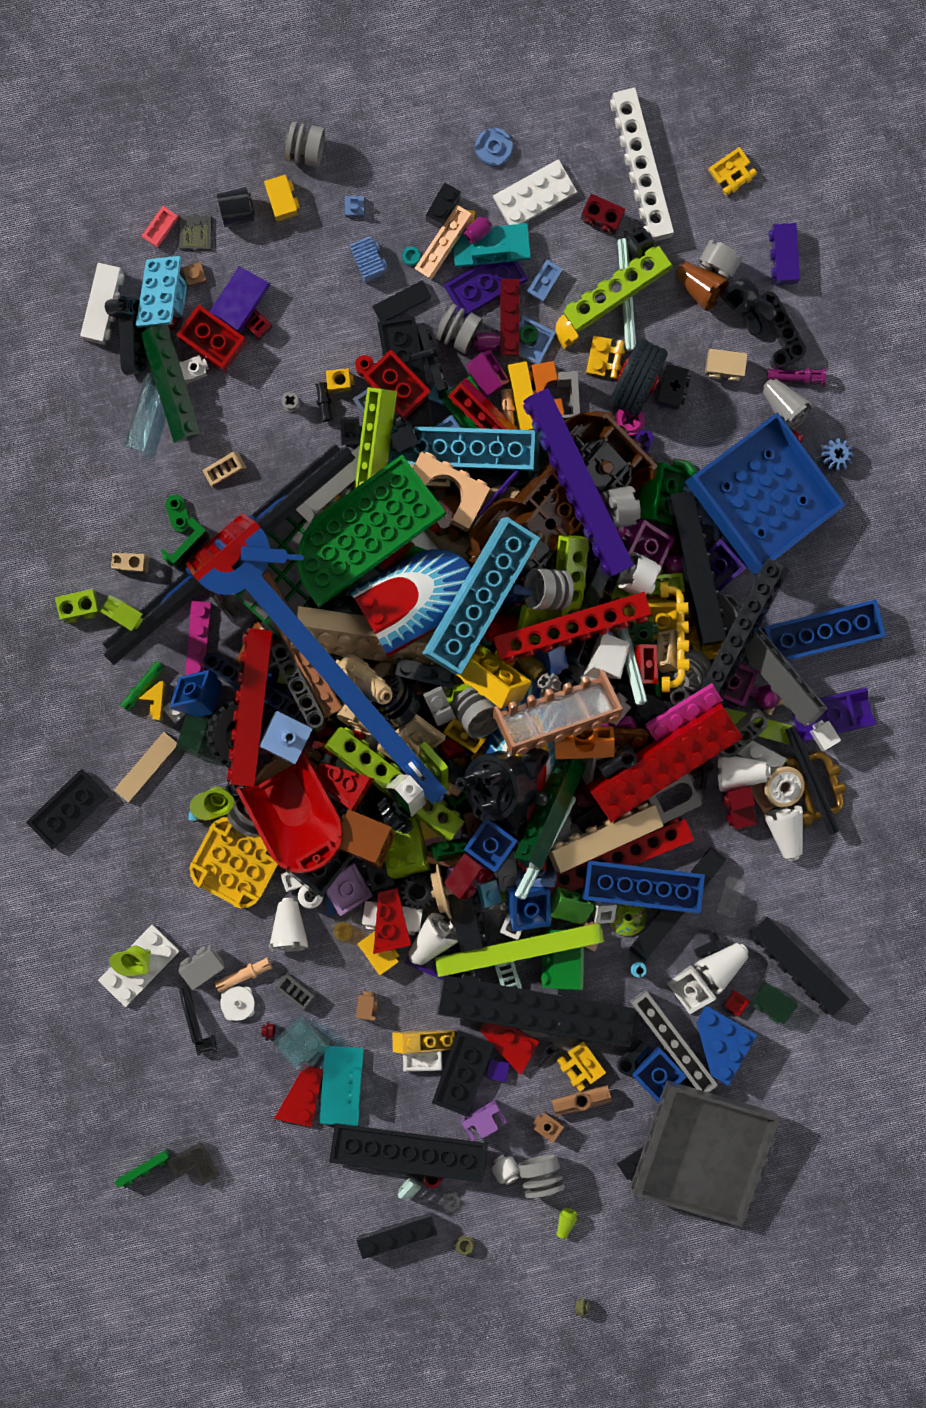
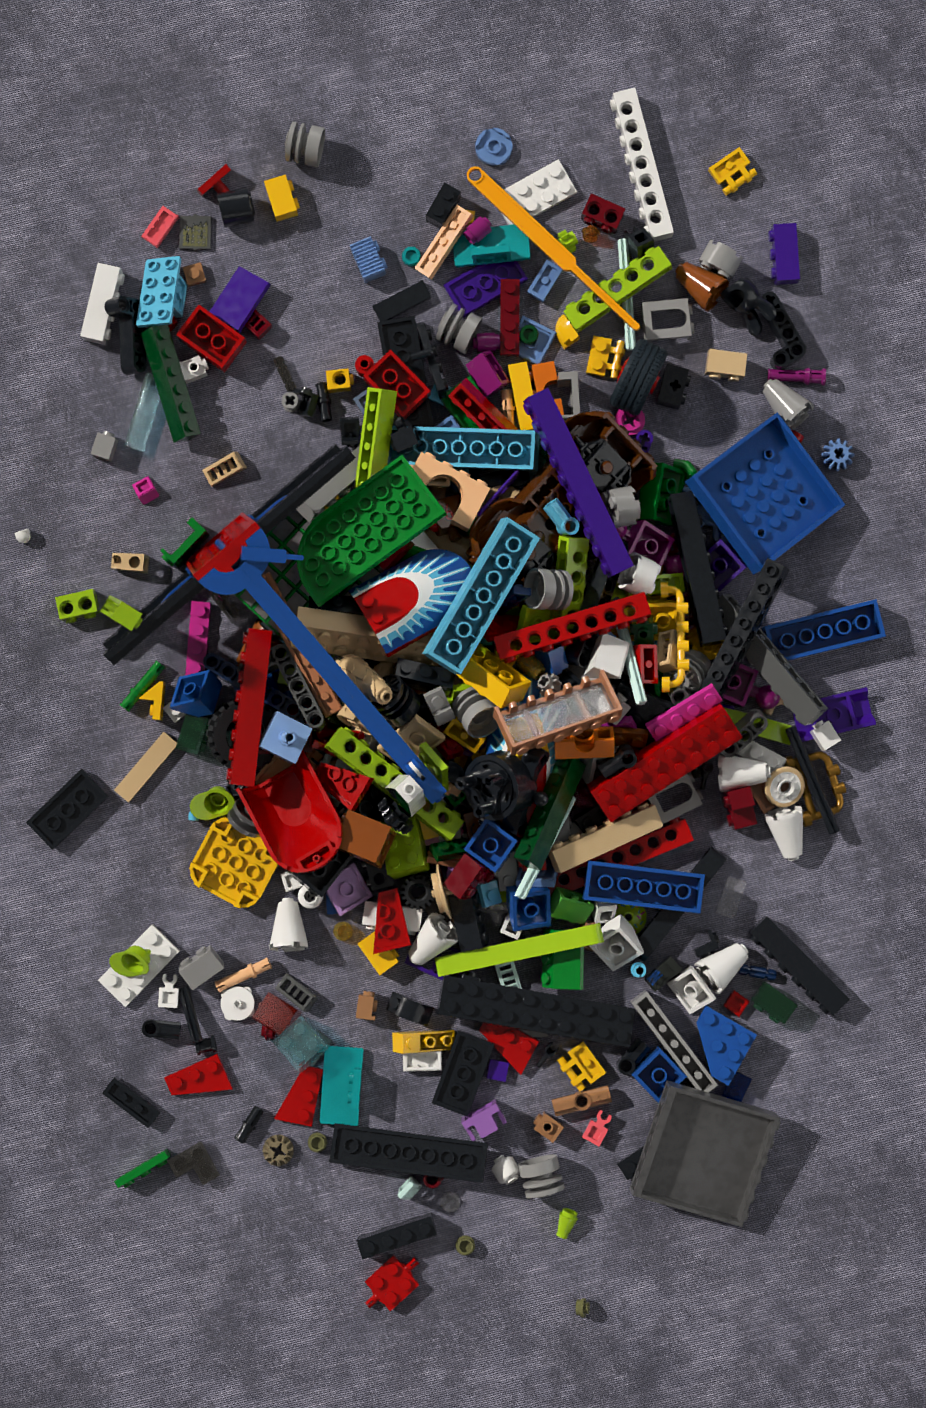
green plate [165,495,190,533] -> none
medium blue tile [345,196,364,217] -> none
none -> white hinge [14,528,31,543]
none -> light grey brick [91,431,118,463]
none -> black plate [102,1077,161,1128]
none -> dark pink slope [132,476,159,505]
none -> black piece [142,1019,181,1039]
none -> white plate [158,974,179,1008]
none -> red wing [164,1053,233,1095]
none -> red tile [197,164,231,196]
none -> black axle [234,1106,264,1144]
none -> clear red piece [252,992,297,1036]
none -> dark tan gear [262,1135,294,1166]
none -> clear smoke axle [273,356,297,392]
none -> black bracket [293,387,319,417]
none -> olive plate [308,1132,327,1152]
none -> red plate [365,1255,420,1311]
none -> black brick [386,992,434,1026]
none -> light orange piece [467,166,640,331]
none -> medium azure piece [543,498,580,535]
none -> lime gear [557,230,579,253]
none -> clear orange plate [582,225,600,243]
none -> coral plate [582,1109,612,1146]
none -> white slope [589,914,644,971]
none -> light grey panel [641,298,694,342]
none -> pearl dark grey leg [644,956,683,992]
none -> clear blue plate [722,1071,752,1102]
none -> dark blue axle [738,964,777,981]

